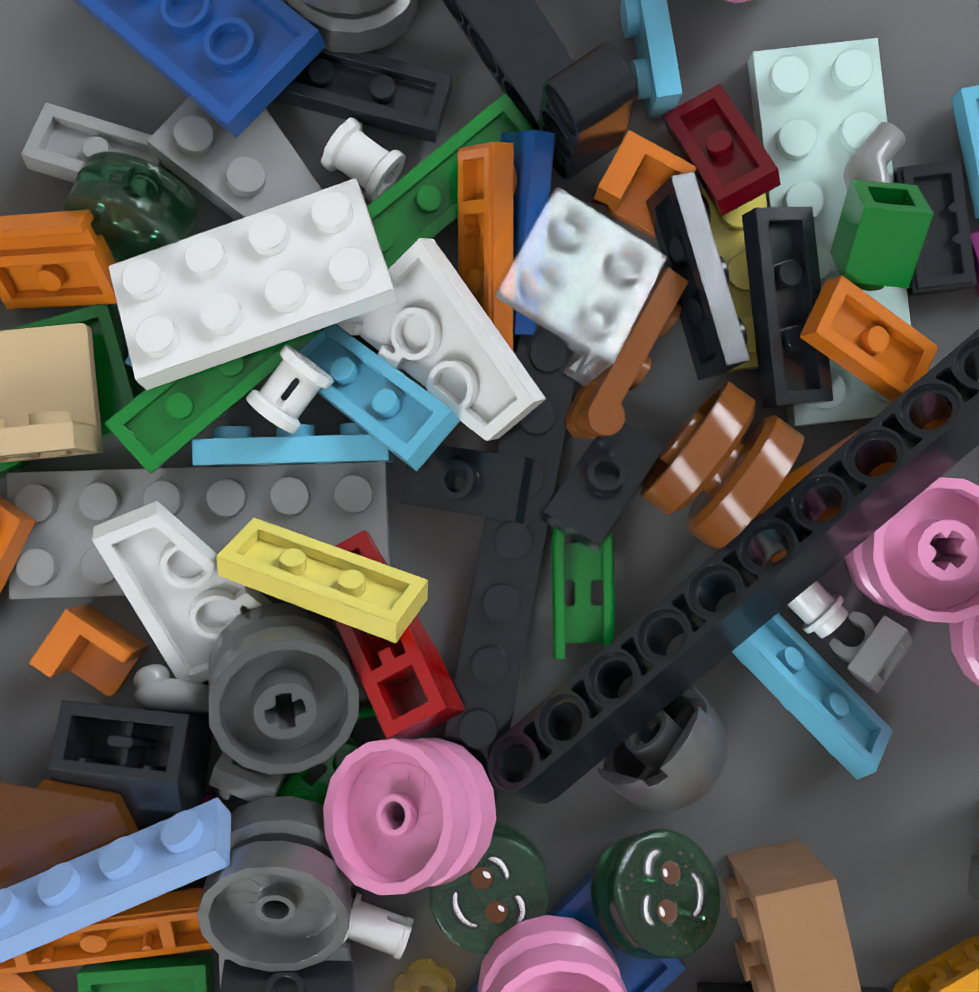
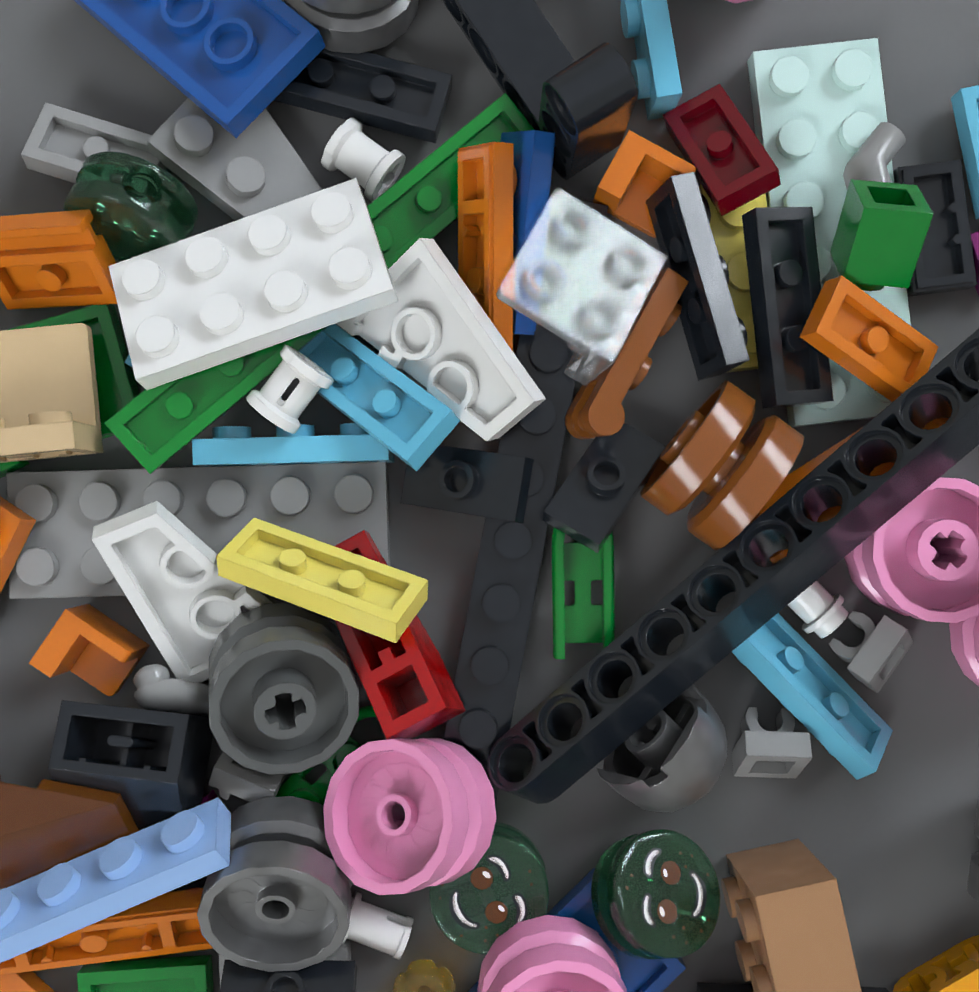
none -> light grey tile [731,707,813,779]

